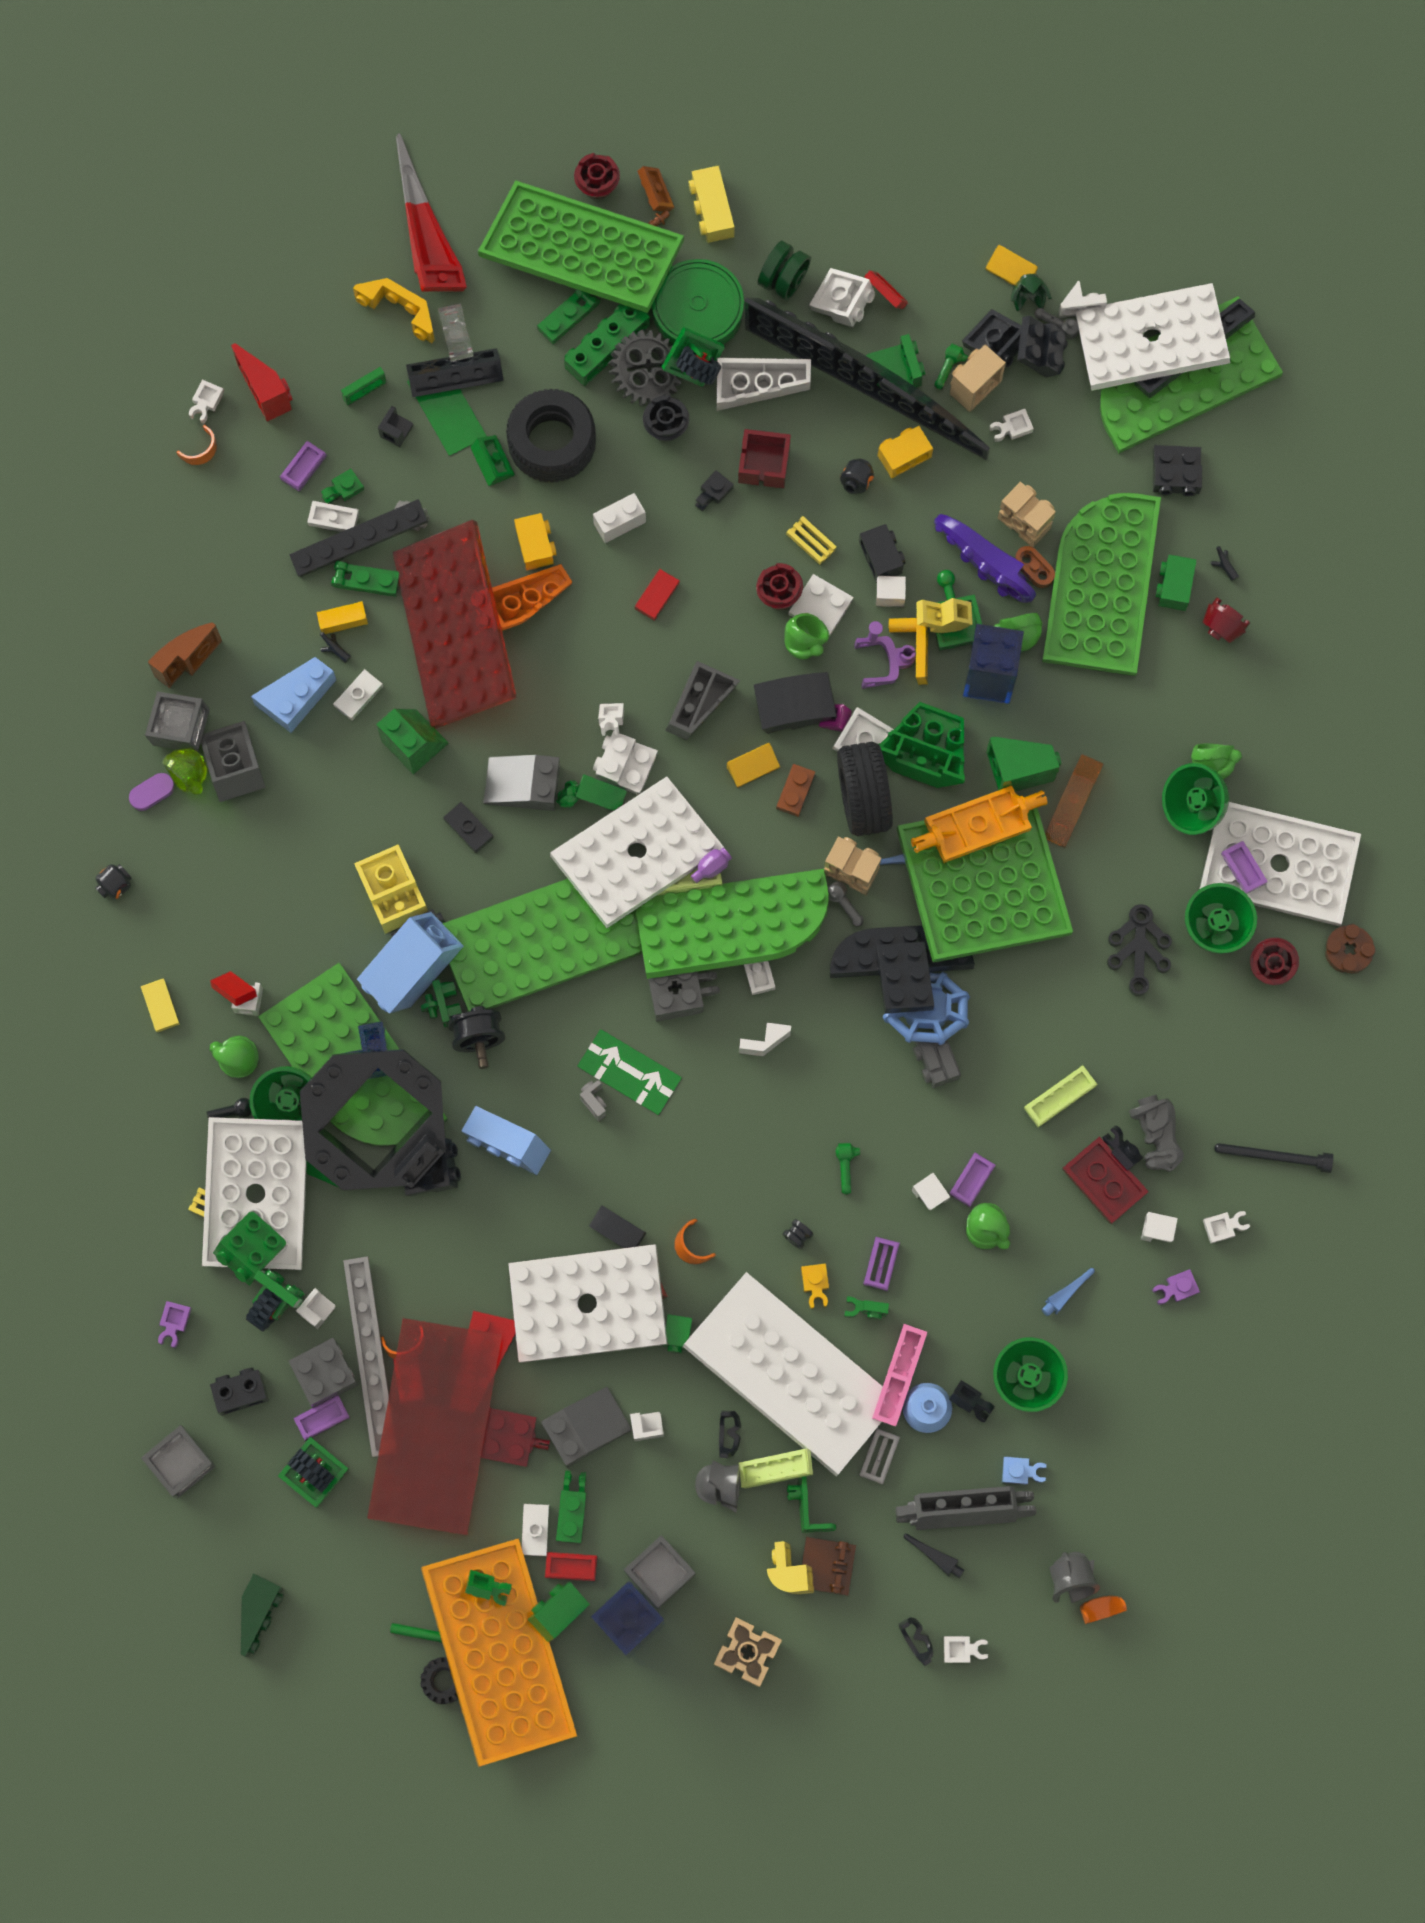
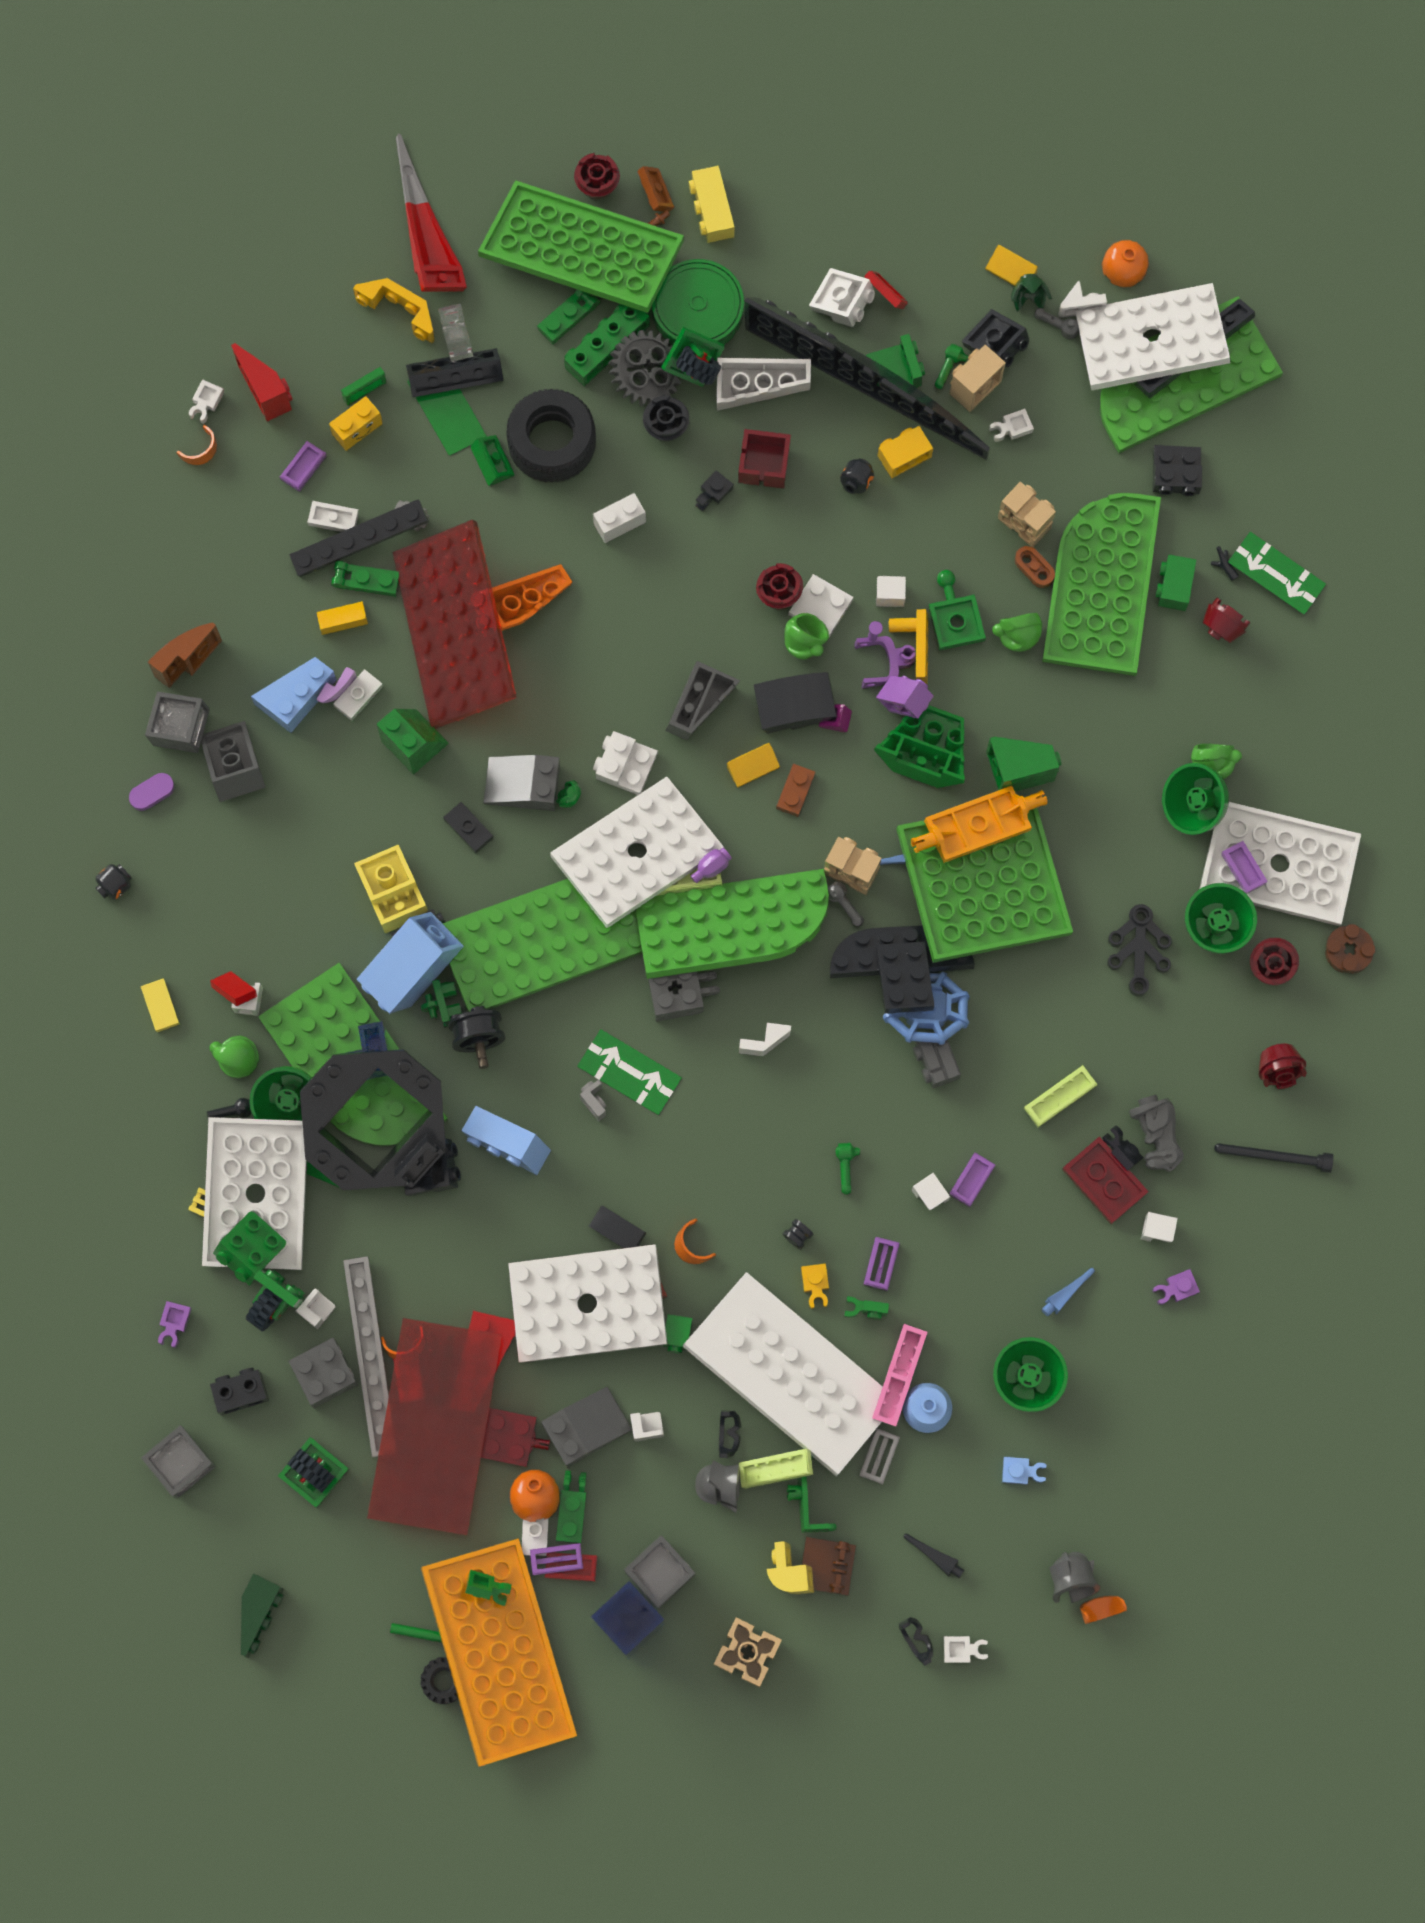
clear neon green piece [162,749,207,795] -> none
medium lavender tile [293,1395,350,1441] -> none
black bar [320,632,351,663] -> none
green plate [321,468,364,504] -> none
black panel [378,406,413,447] -> none
yellow brick [514,513,557,571] -> none
green brick [528,1582,590,1642] -> none
green slope [575,774,627,811] -> none
white plate [598,703,624,736] -> none
red tile [635,569,680,621] -> none
white plate [744,961,775,995] -> none
dark green wheel [758,240,811,301] -> none
light yellow tile [786,516,837,565] -> none
white plate [832,707,894,751] -> none
black tyre [837,741,893,836] -> none
black brick [859,524,906,583] -> none
dark grey hinge [895,1486,1037,1530] -> none
light yellow brick [916,598,972,633] -> none
dark purple animal [934,514,1036,603] -> none
black plate [949,1380,994,1423] -> none
clear blue brick [963,624,1024,704] -> none
bright green piece [966,1203,1011,1250] -> none
black plate [1017,315,1067,378] -> none
clear orange slope [1045,754,1103,848] -> none
white plate [1203,1211,1250,1244] -> none
none -> lavender slope [316,667,357,704]
none -> yellow brick [329,396,383,451]
none -> orange cylinder [510,1470,560,1522]
none -> medium lavender tile [530,1543,583,1575]
none -> medium lavender brick [876,675,933,719]
none -> orange cylinder [1102,240,1149,287]
none -> green sticker [1228,532,1326,614]
none -> dark red cone [1259,1043,1307,1089]

